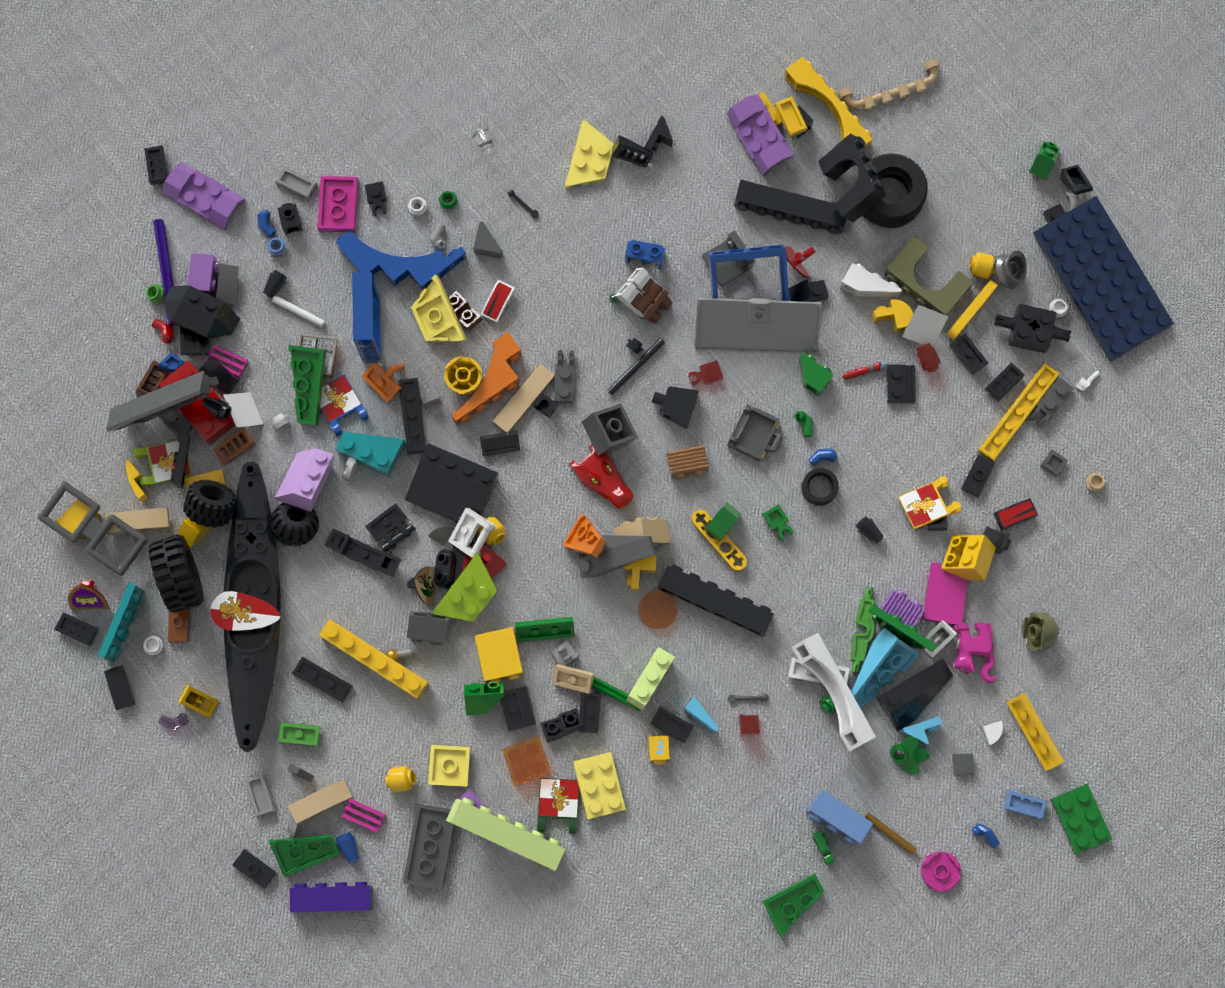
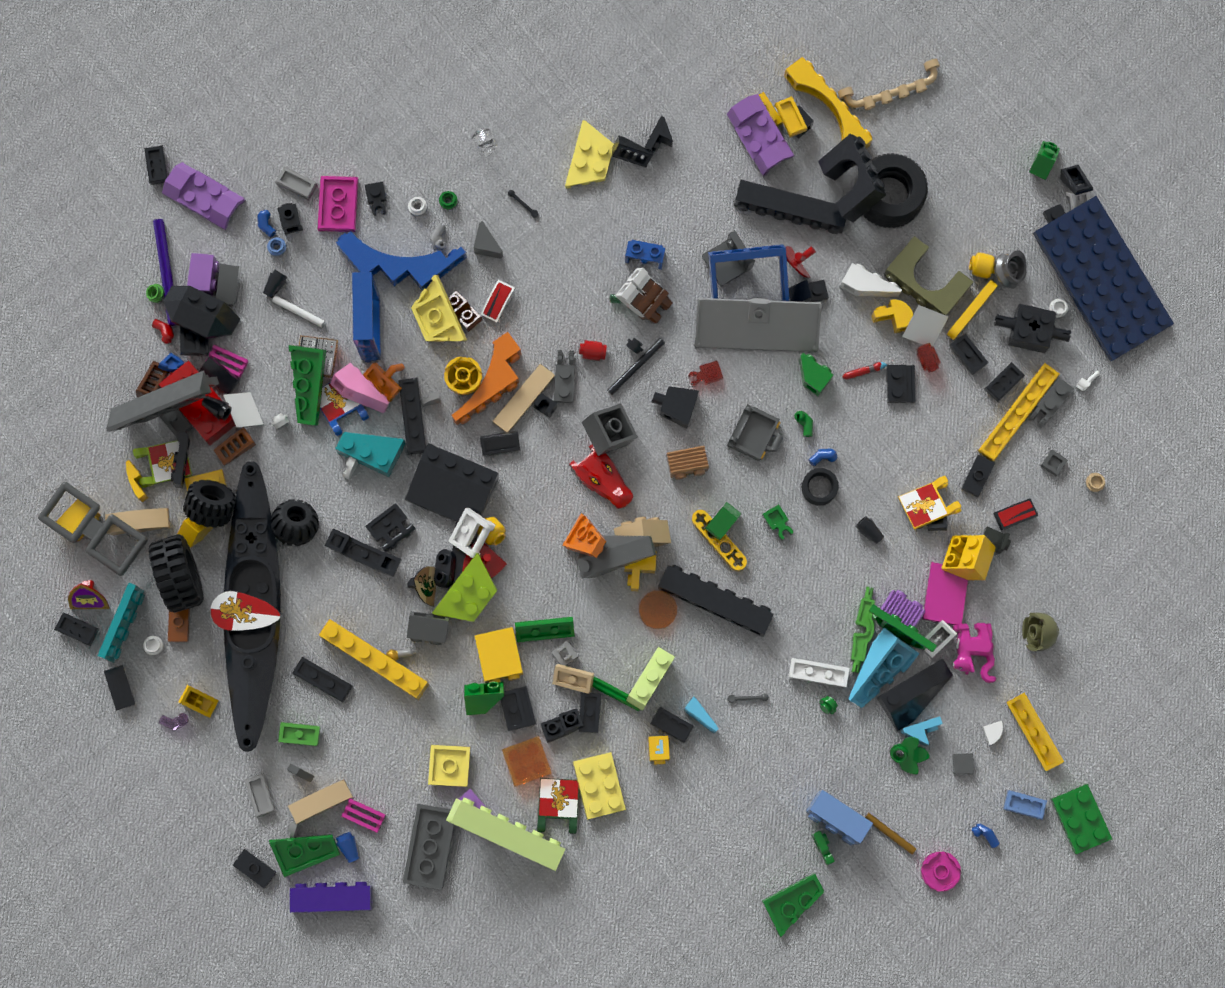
lavender slope [275,448,333,512] -> none
yellow head [385,766,416,793] -> none
clear smoke tile [428,526,454,546] -> none
clear red panel [738,714,760,736] -> none
white arch [792,633,876,751] -> none
none -> bright pink slope [330,363,389,413]
none -> red brick [579,340,607,361]

